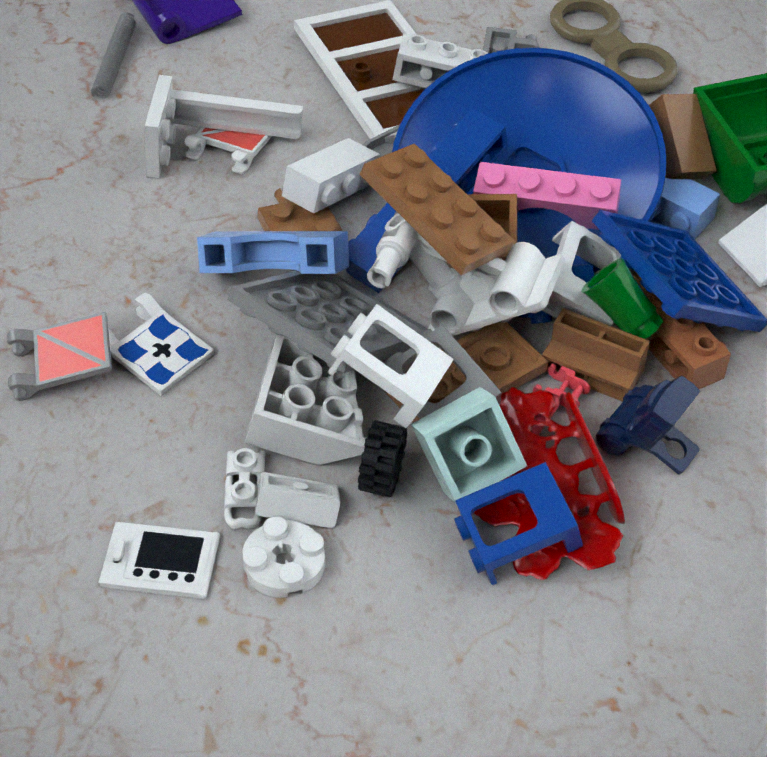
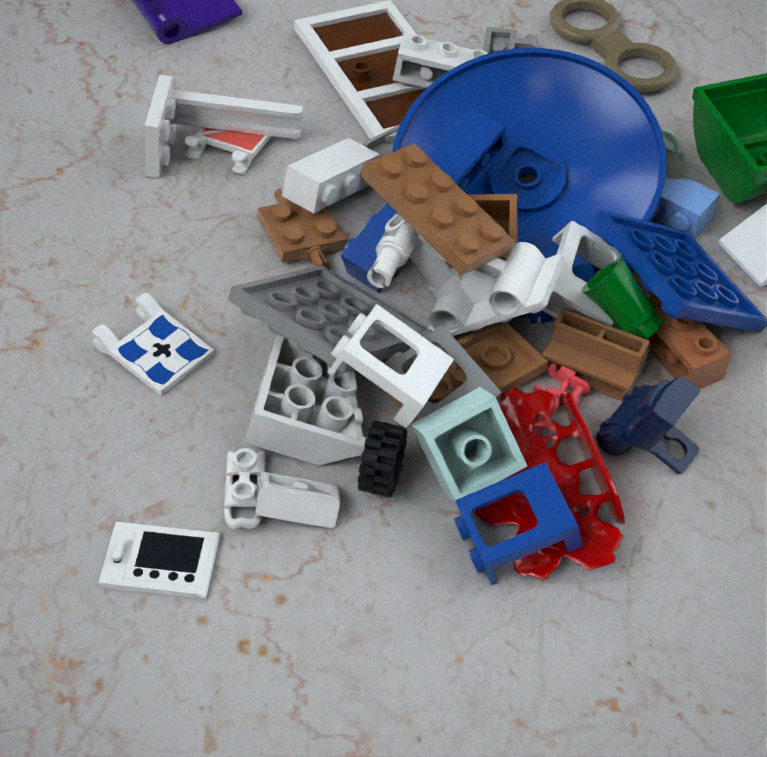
flag [7,312,112,401] -> none
light grey piece [91,13,136,98] -> none
light blue arch [197,231,349,274] -> none
white plate [242,516,325,598] -> none
bright pink arch [473,162,621,230] -> none
medium nougat piece [649,94,717,180] -> none

